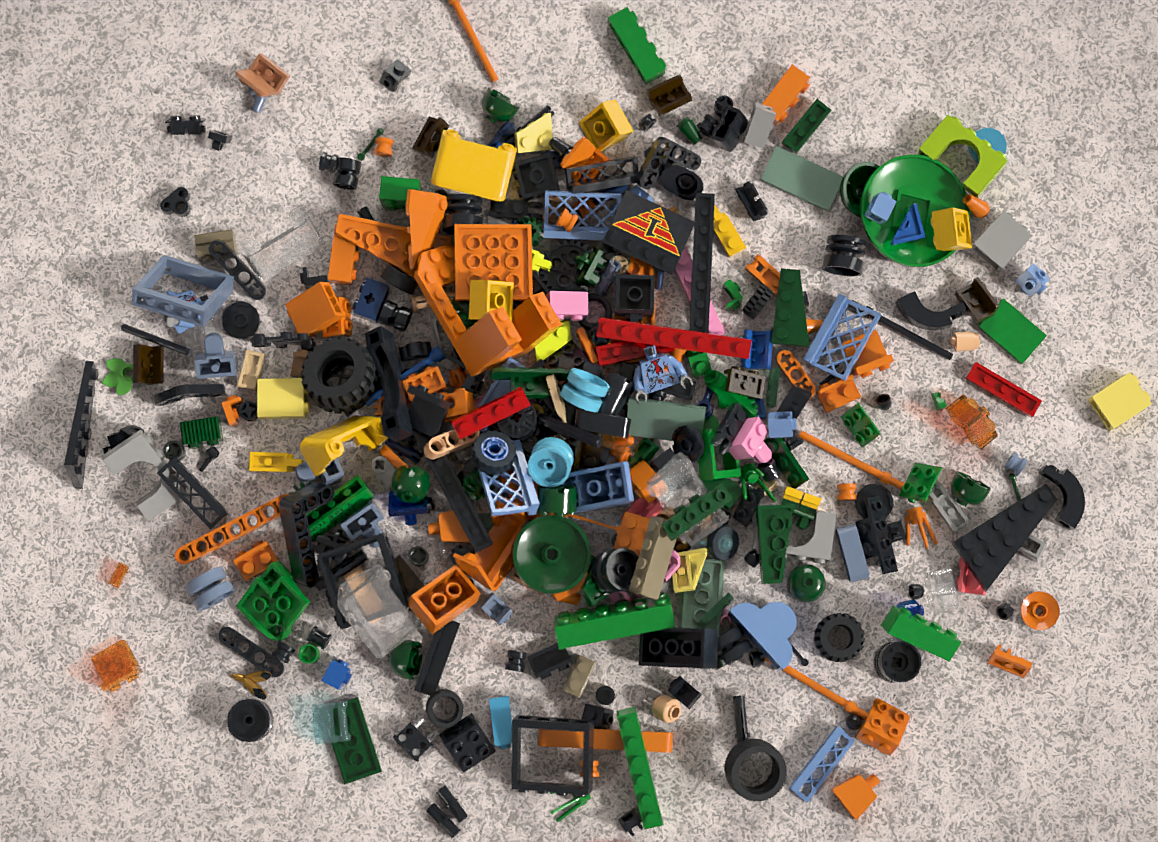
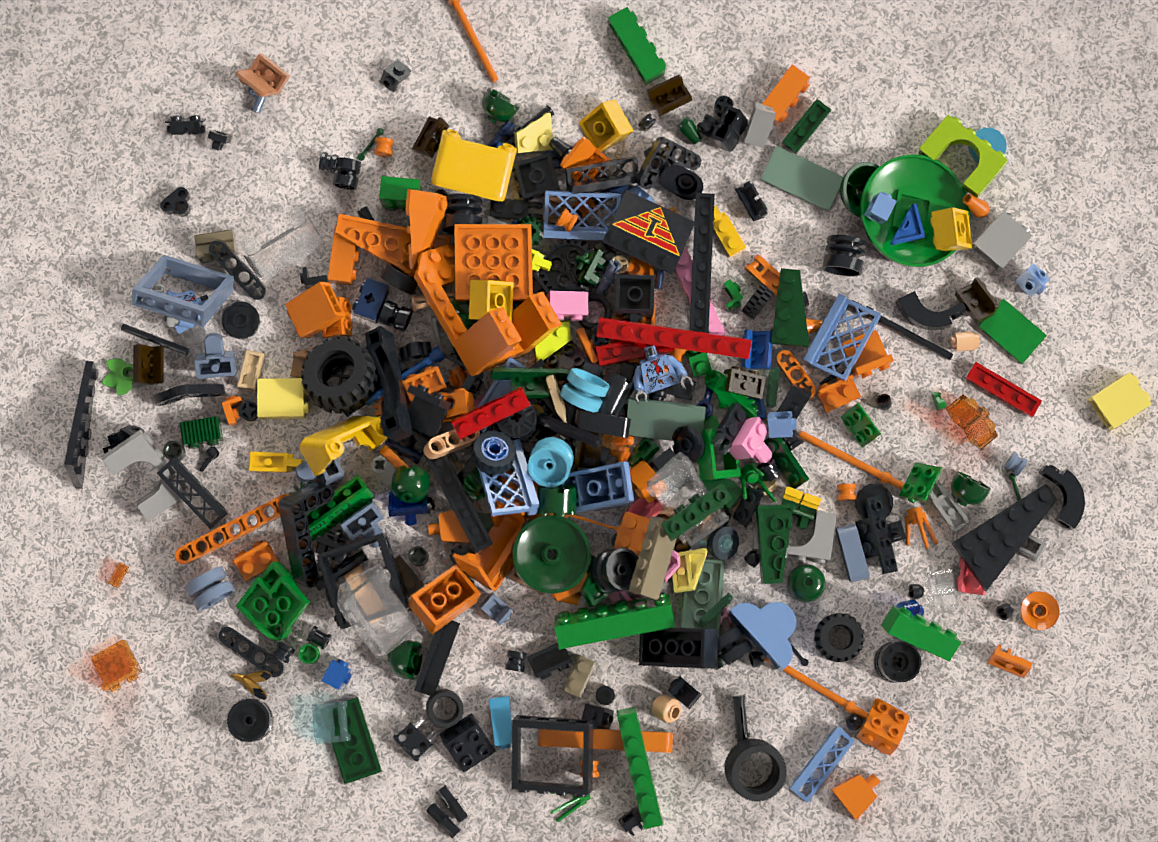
black plant [249,332,316,351] -> none

